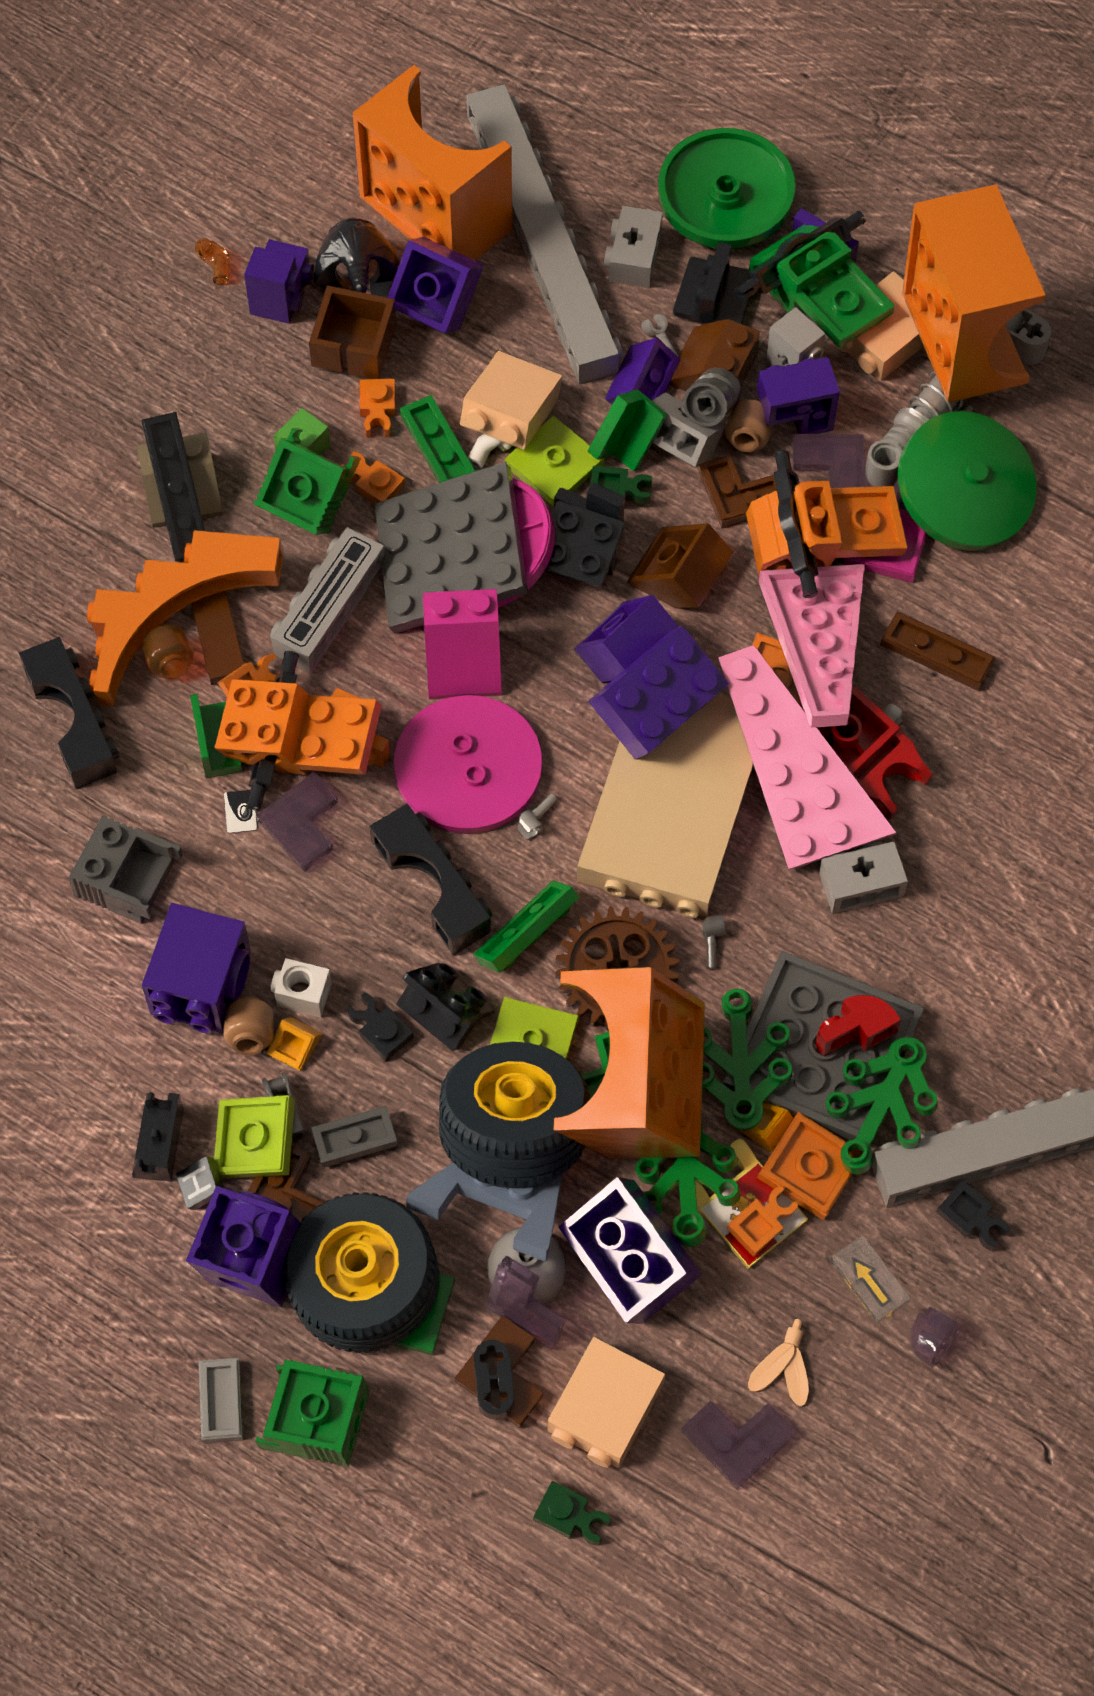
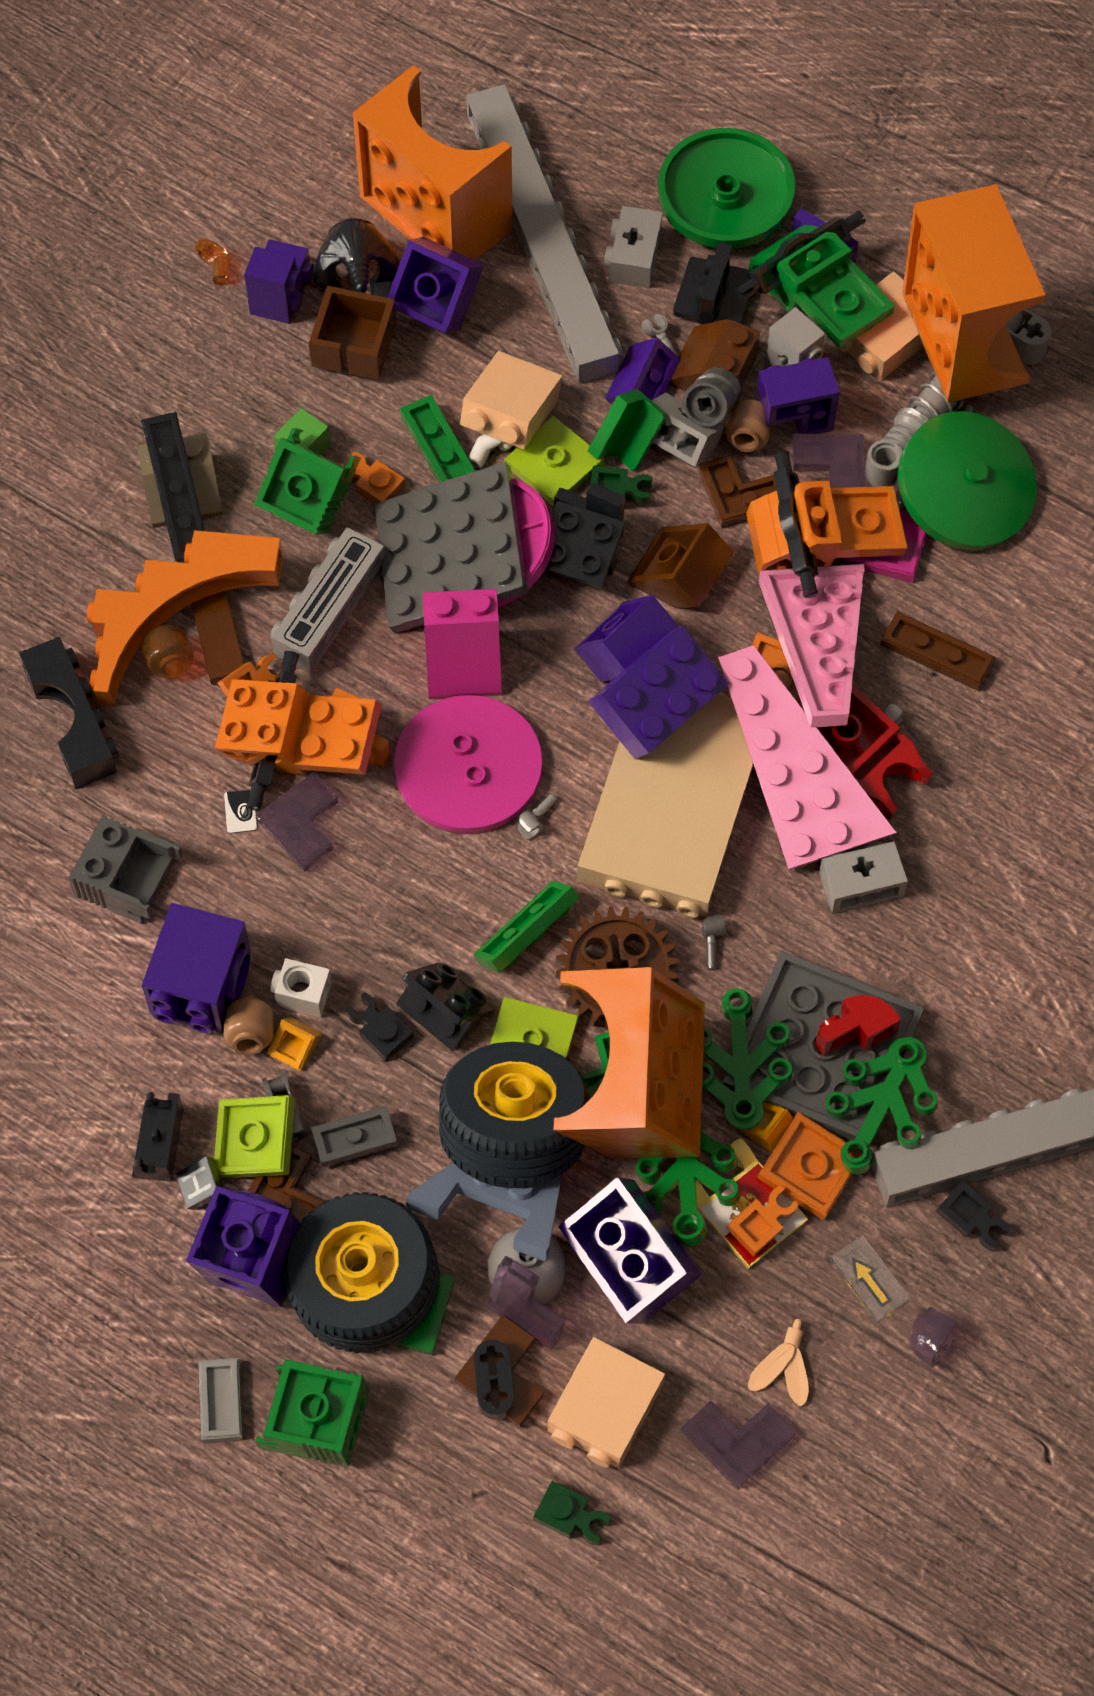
green panel [190,694,242,779] -> none
orange plate [359,379,395,438] -> none
black arch [369,803,493,956] -> none

